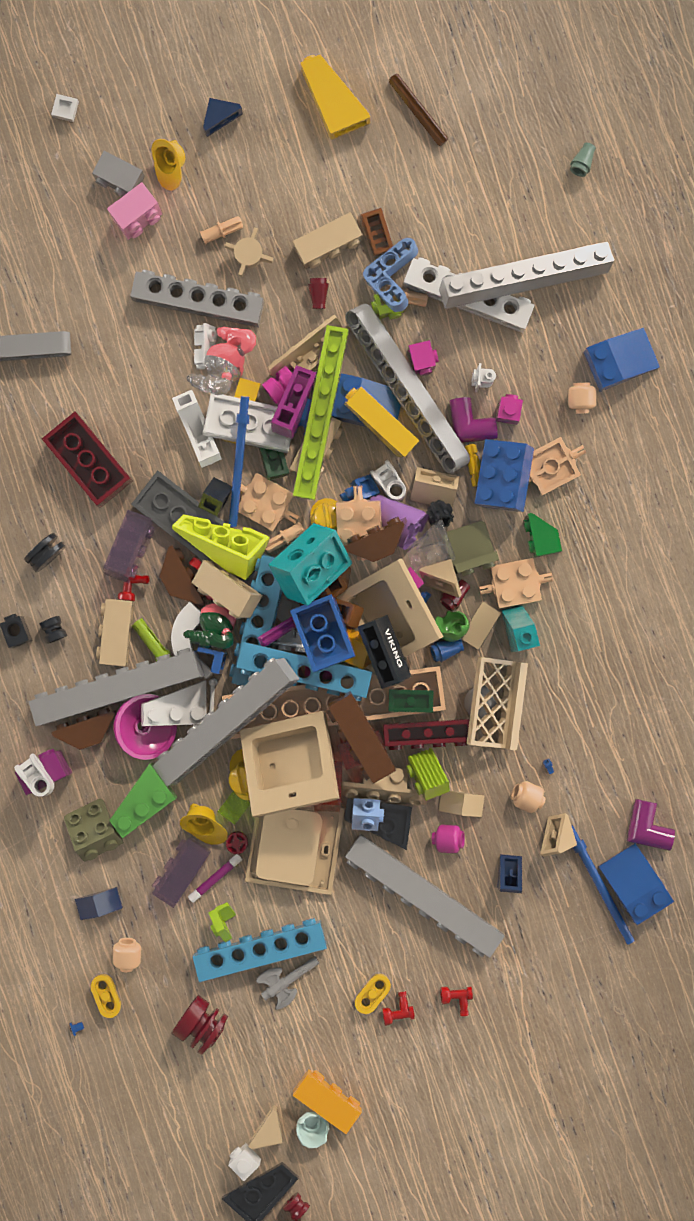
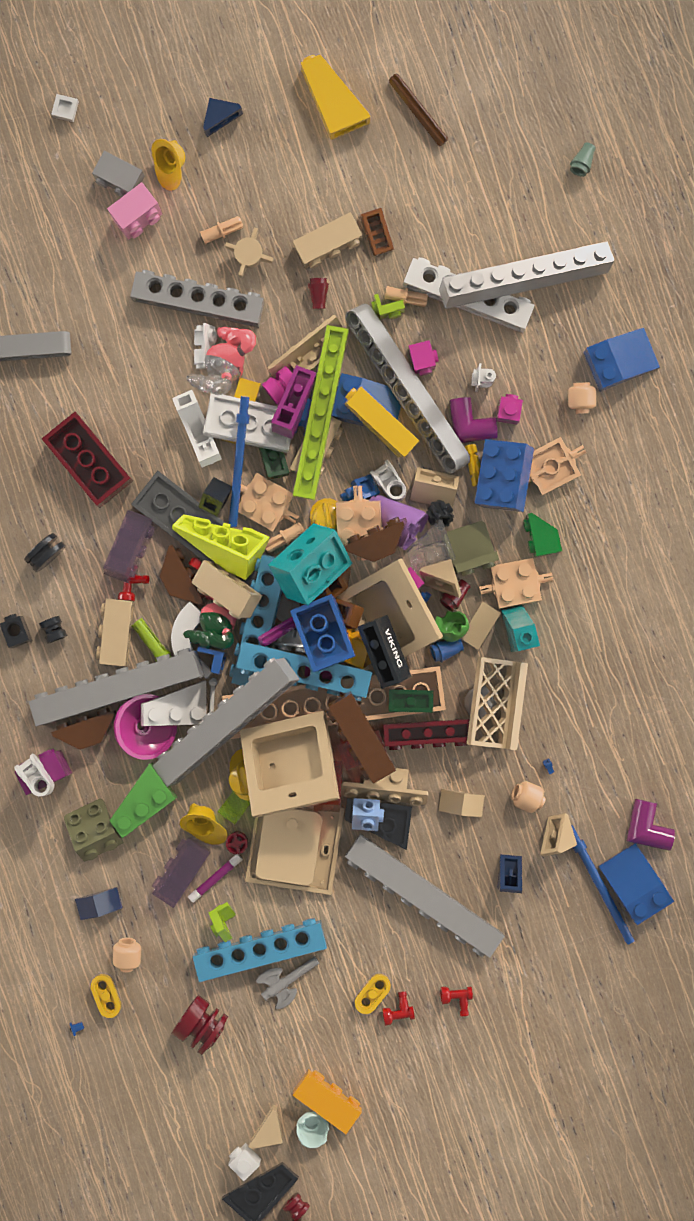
medium blue beam [363,238,418,312] -> none
lime brick [406,748,450,801] -> none
dark pink head [432,824,465,854] -> none

